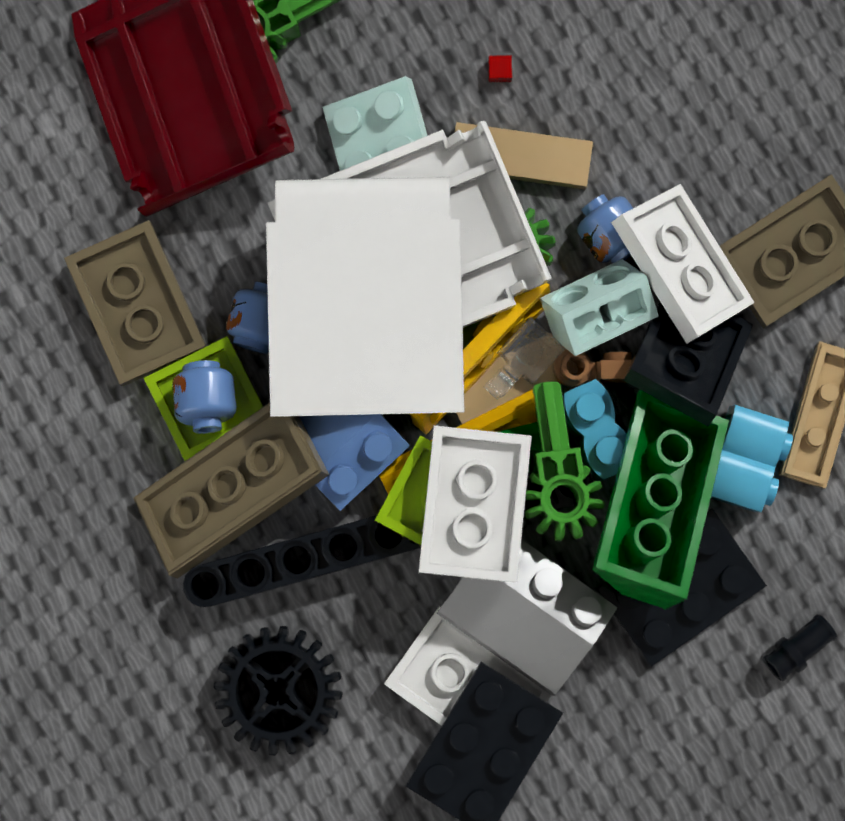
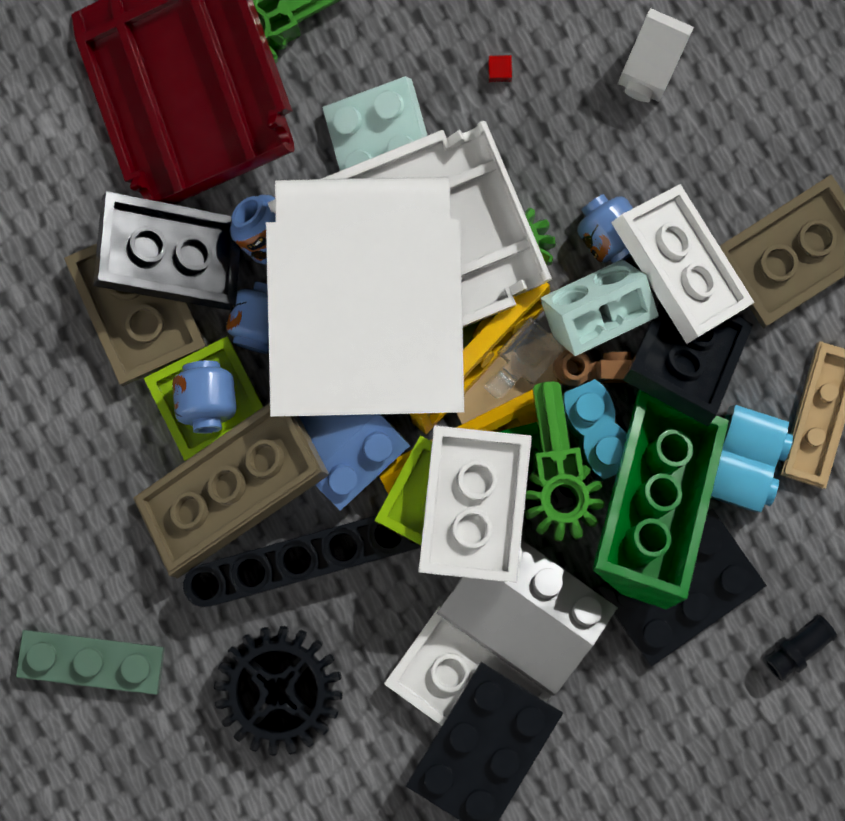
tan tile [455,122,593,190] -> none
none -> sand green plate [16,630,165,695]
none -> plate [93,191,240,310]
none -> medium blue head [230,195,276,264]
none -> white slope [618,8,694,102]

